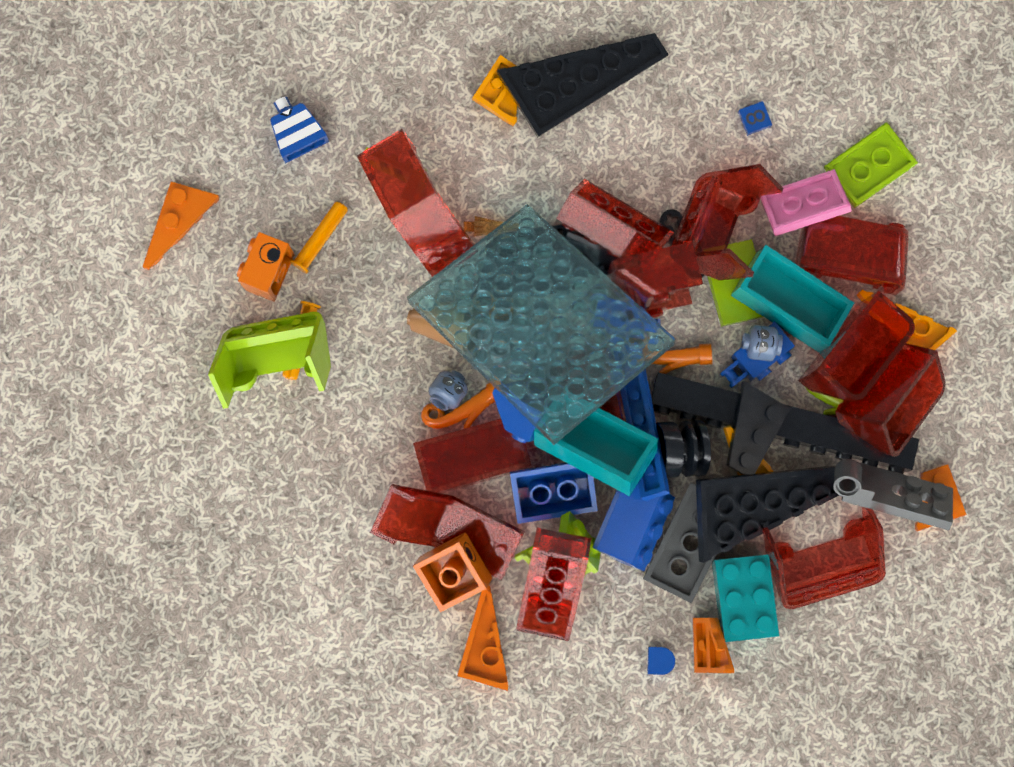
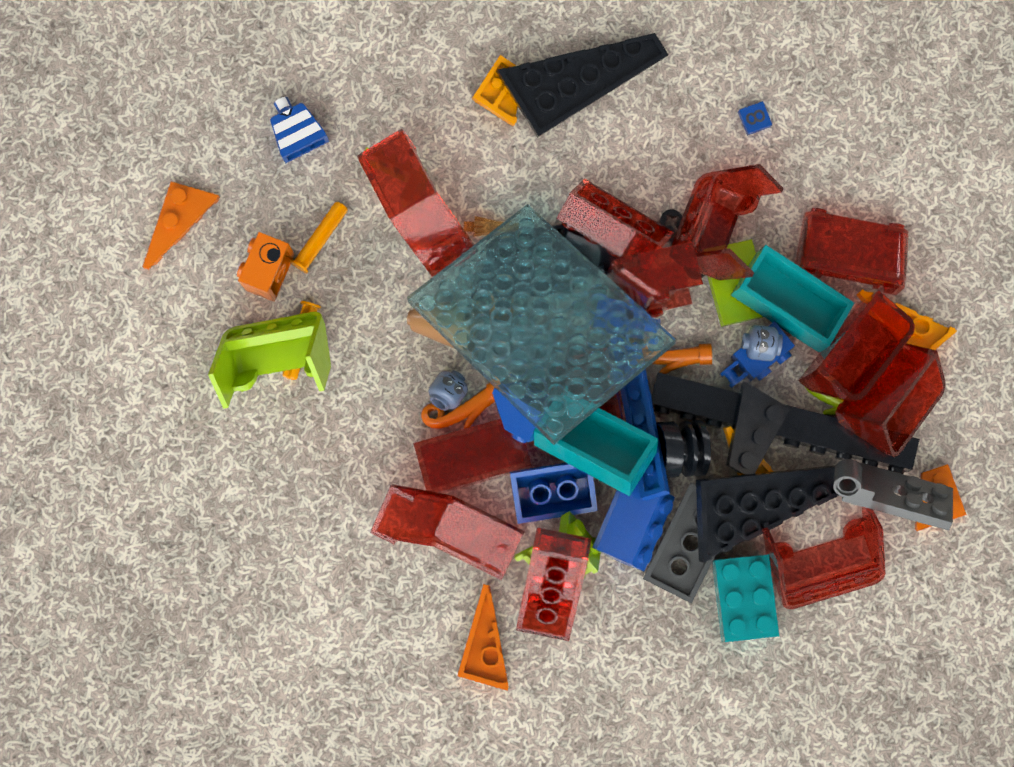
orange brick [413,532,492,612] -> none
blue tile [647,647,675,675] -> none
orange wing [693,618,734,673] -> none
bright pink tile [759,169,851,236] -> none
lime tile [823,122,918,208] -> none

